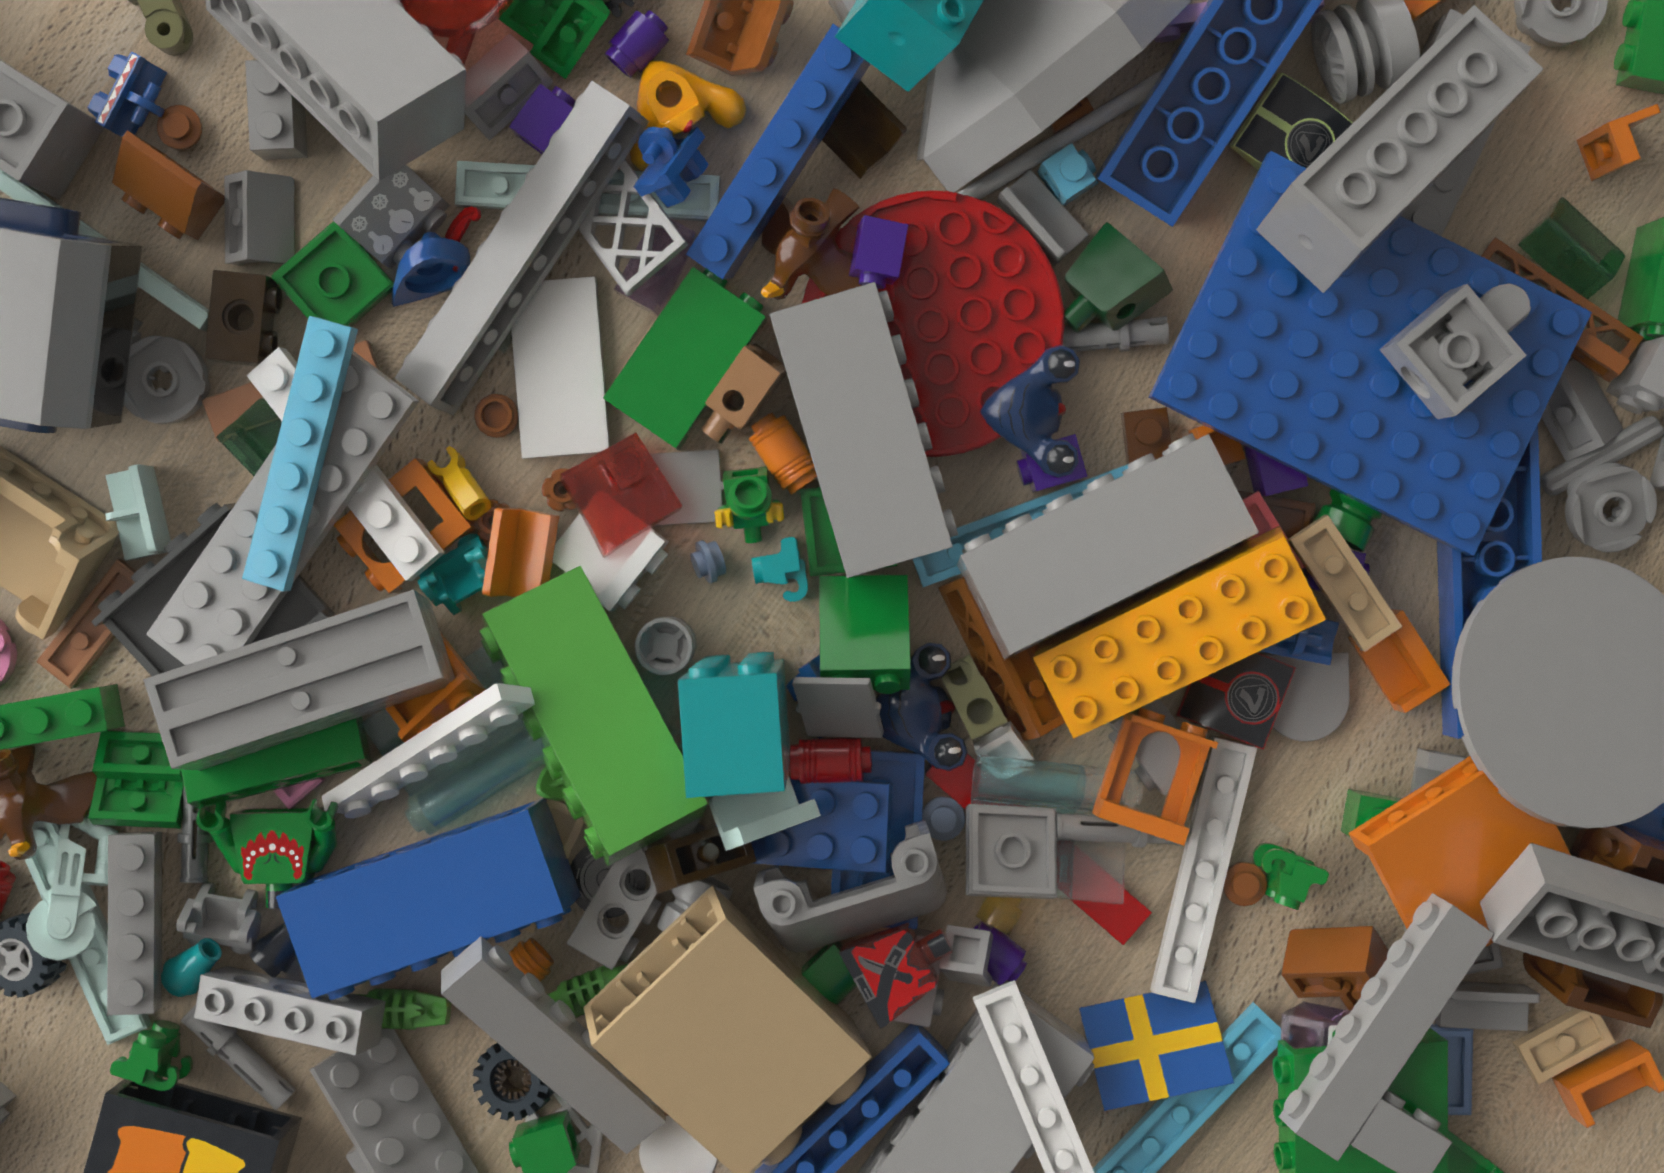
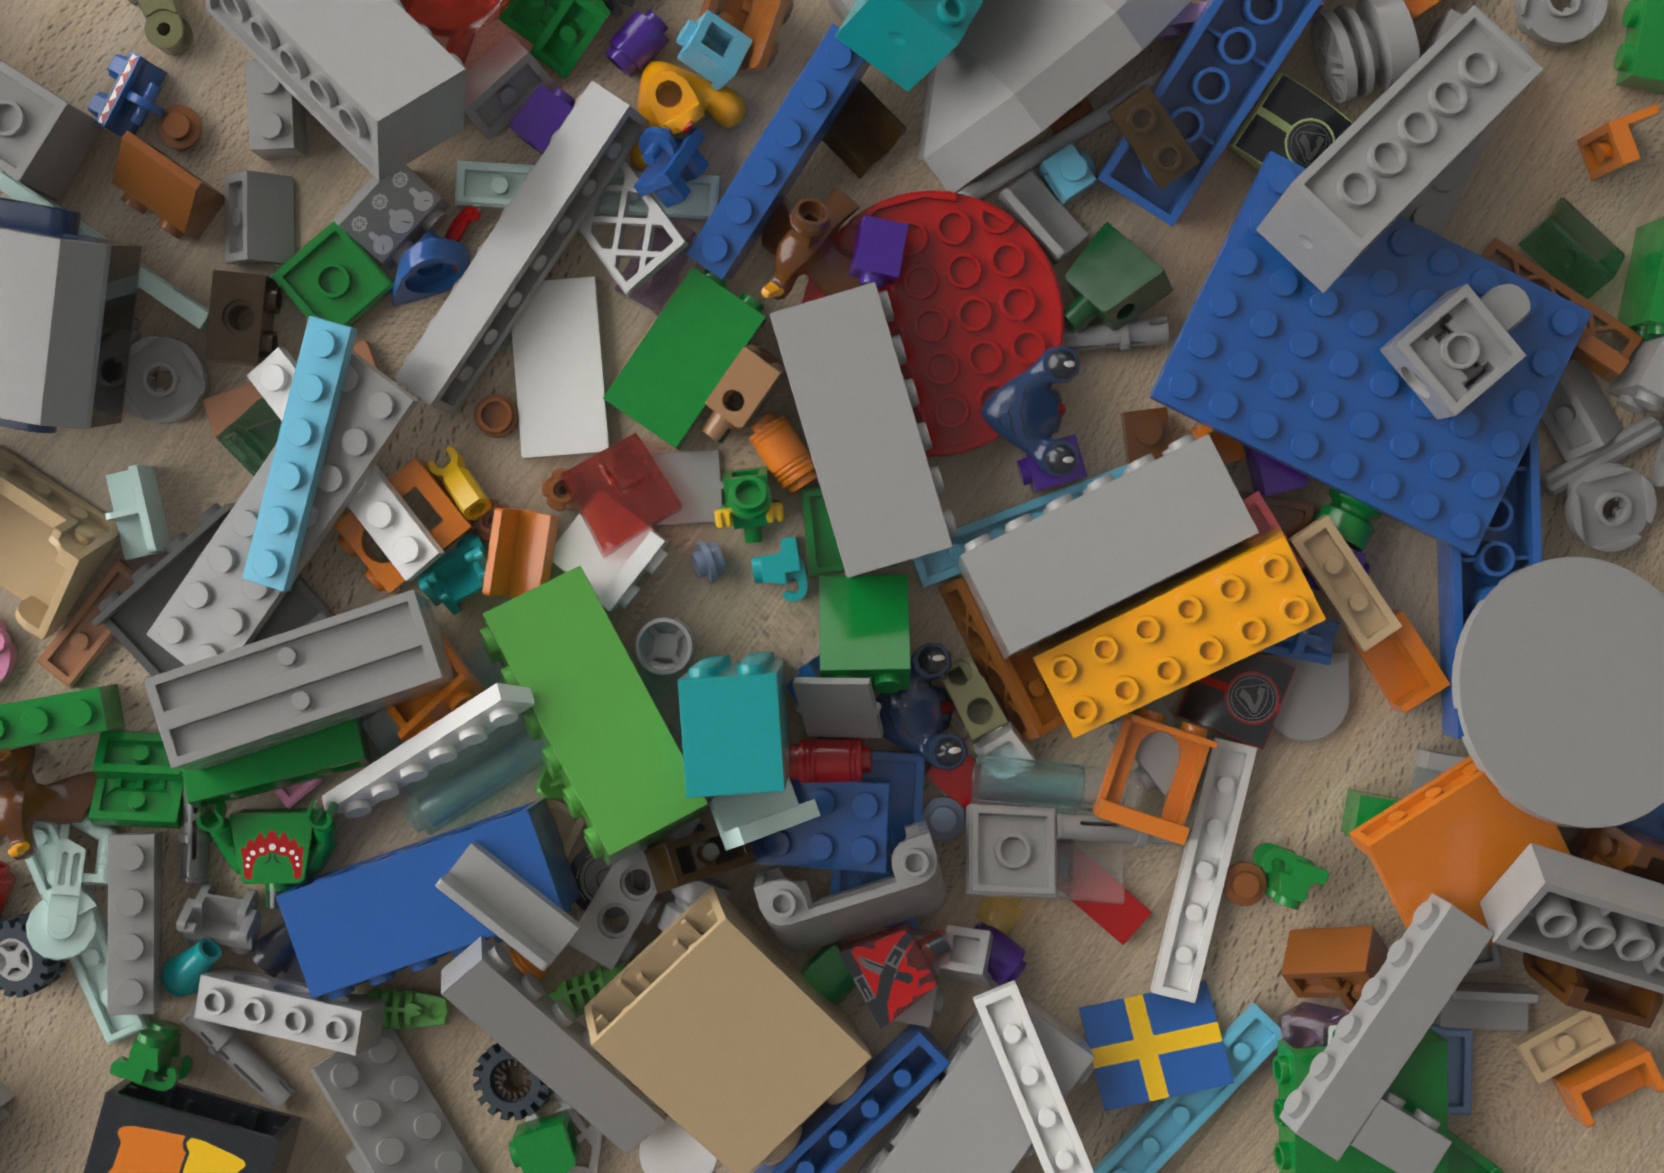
none -> light grey panel [435,841,582,971]
none -> medium azure brick [676,10,753,91]
none -> dark brown brick [1107,84,1200,190]

